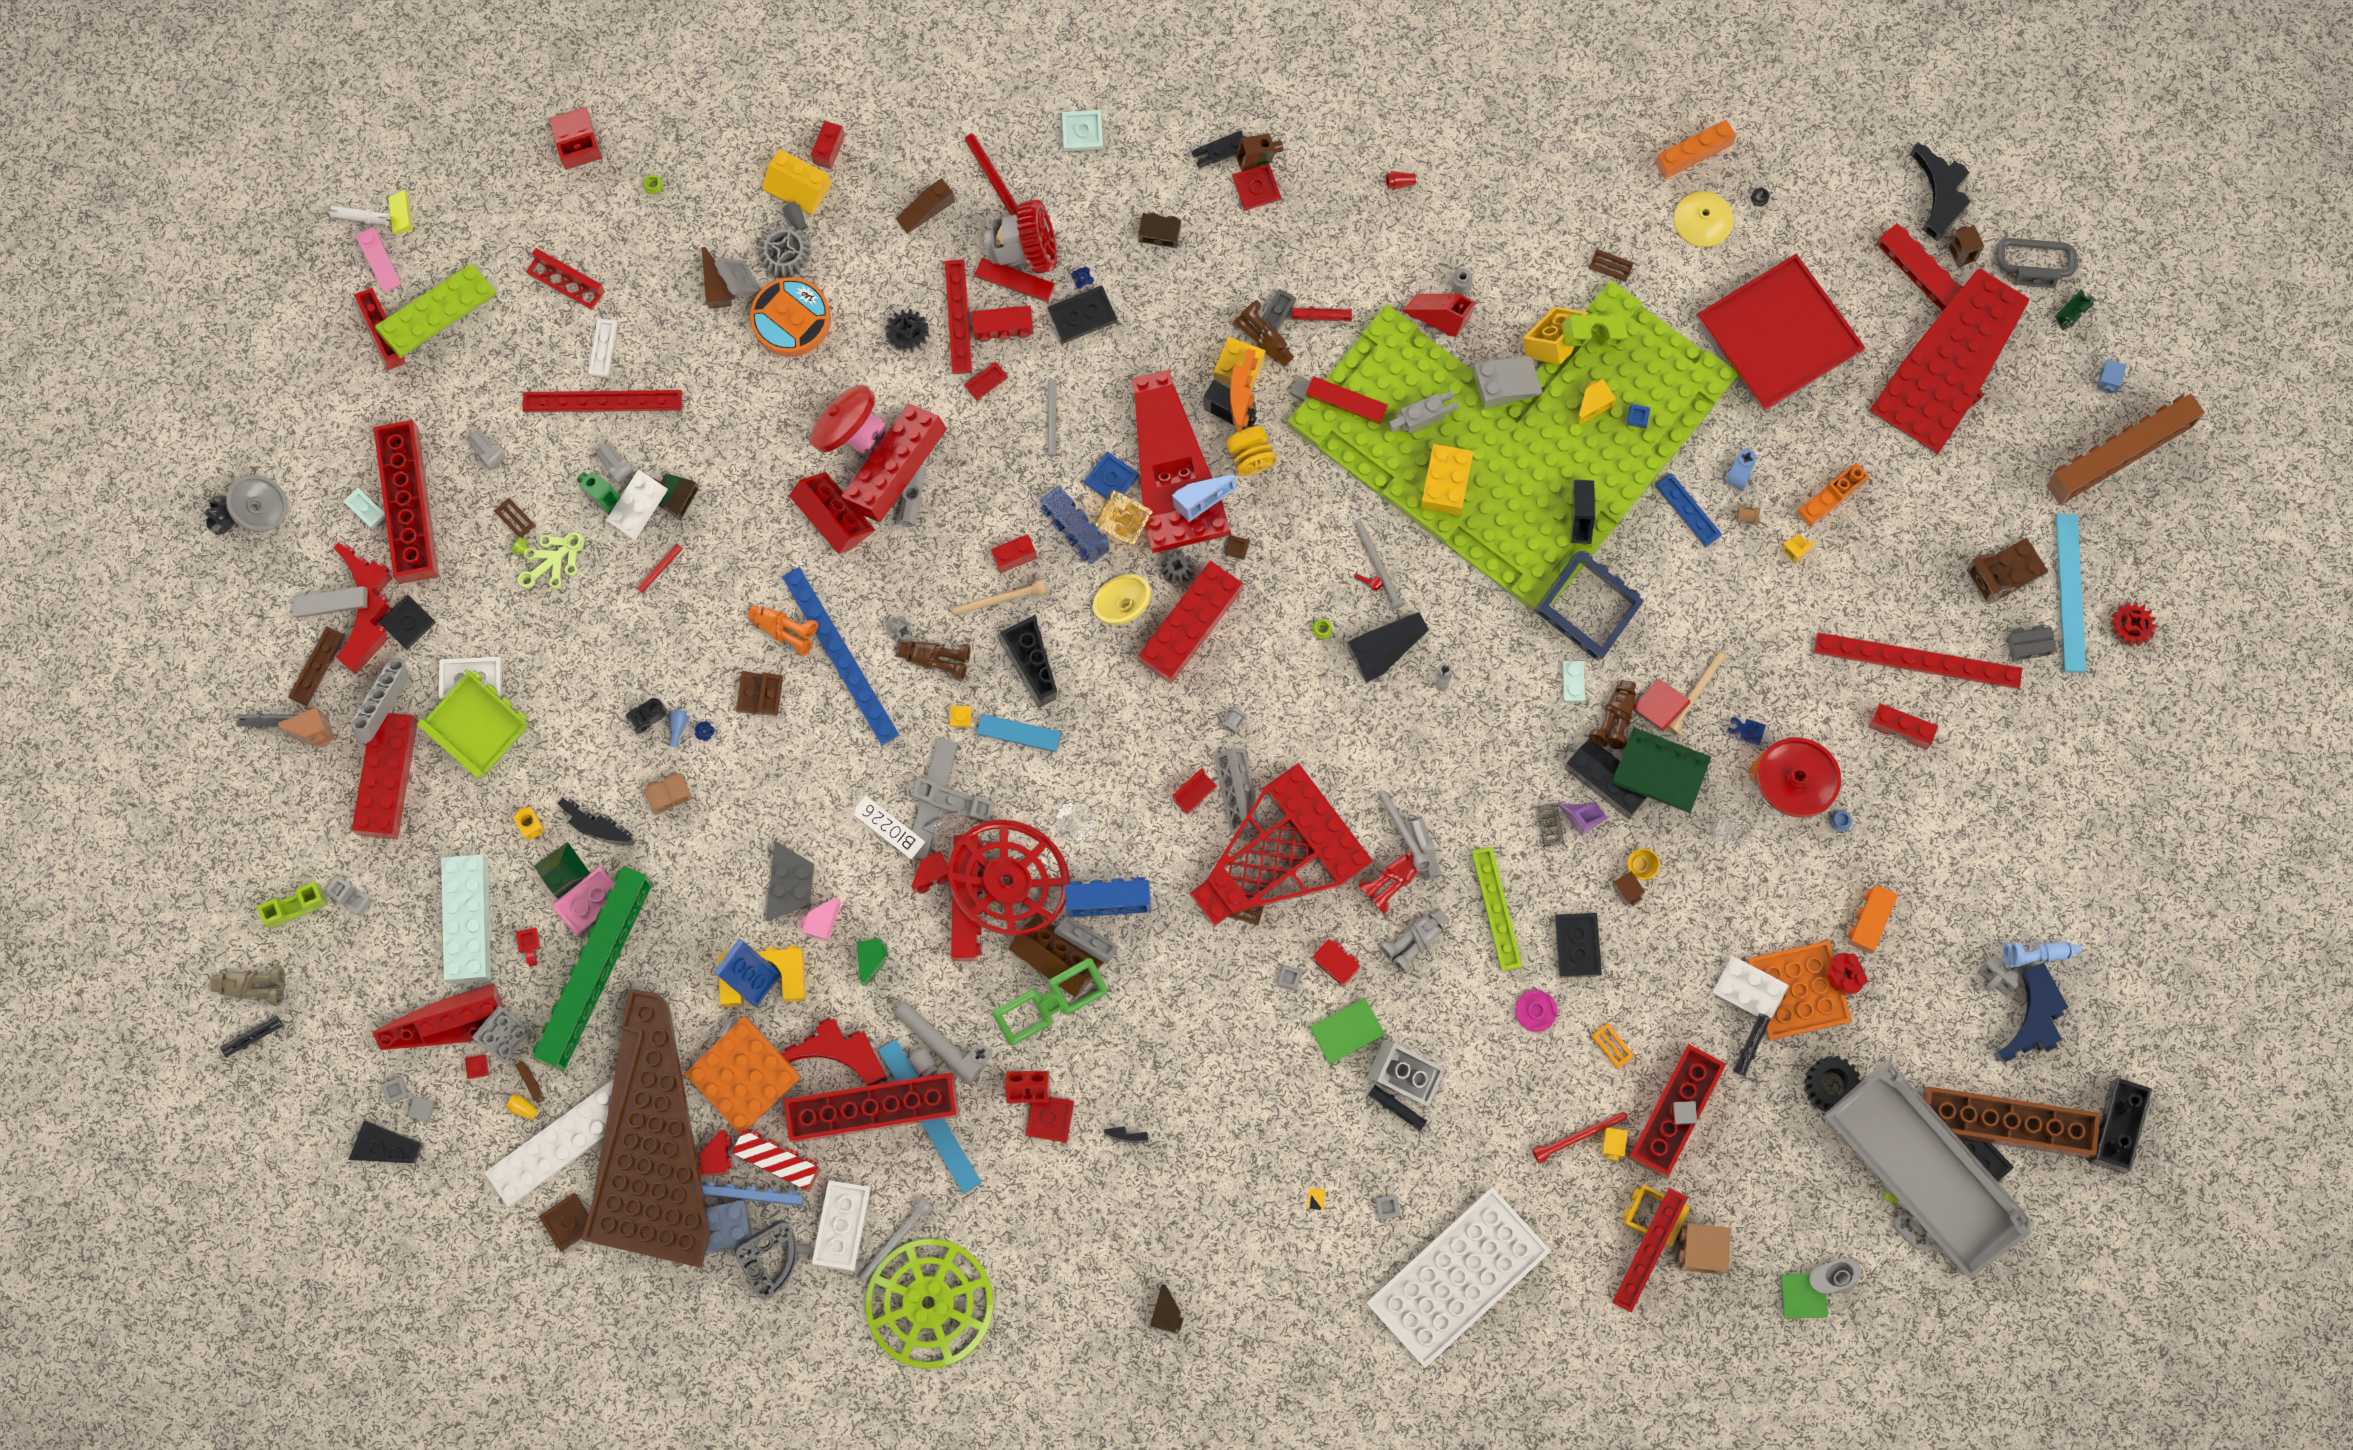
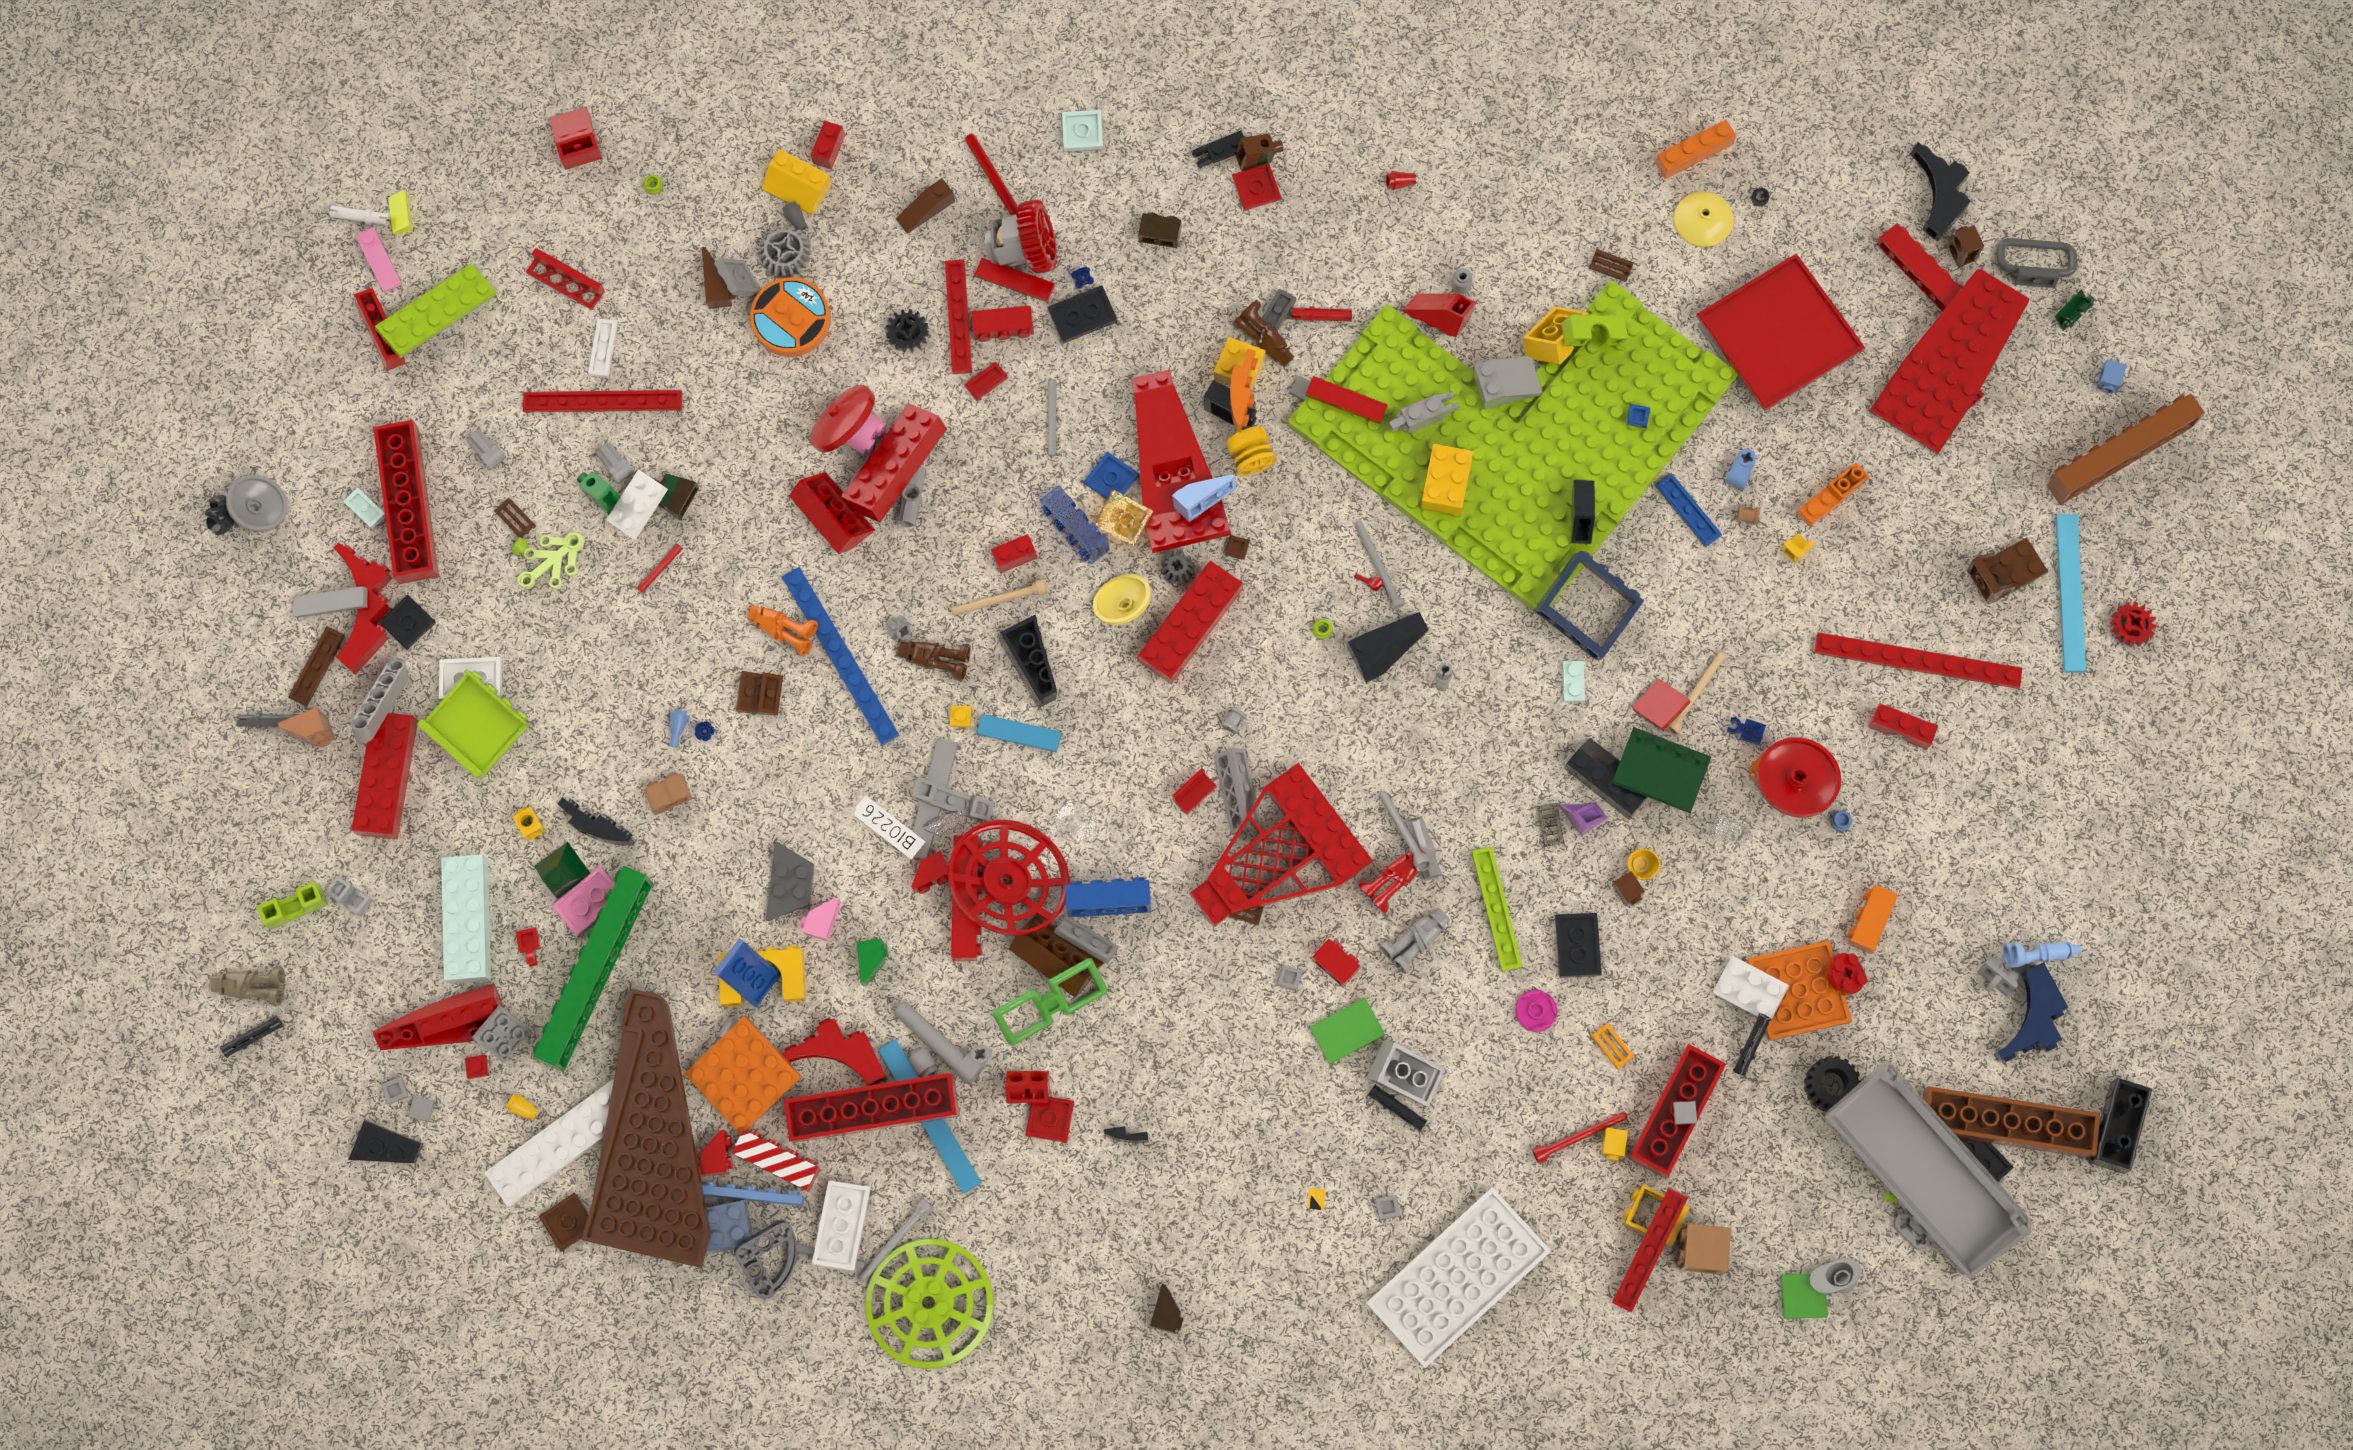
reddish brown tile [515,1061,545,1104] -> none
black piece [625,698,667,734] -> none
yellow slope [1577,379,1616,425] -> none
reddish brown piece [1588,680,1637,749] -> none
dark grey brick [2007,625,2057,661] -> none

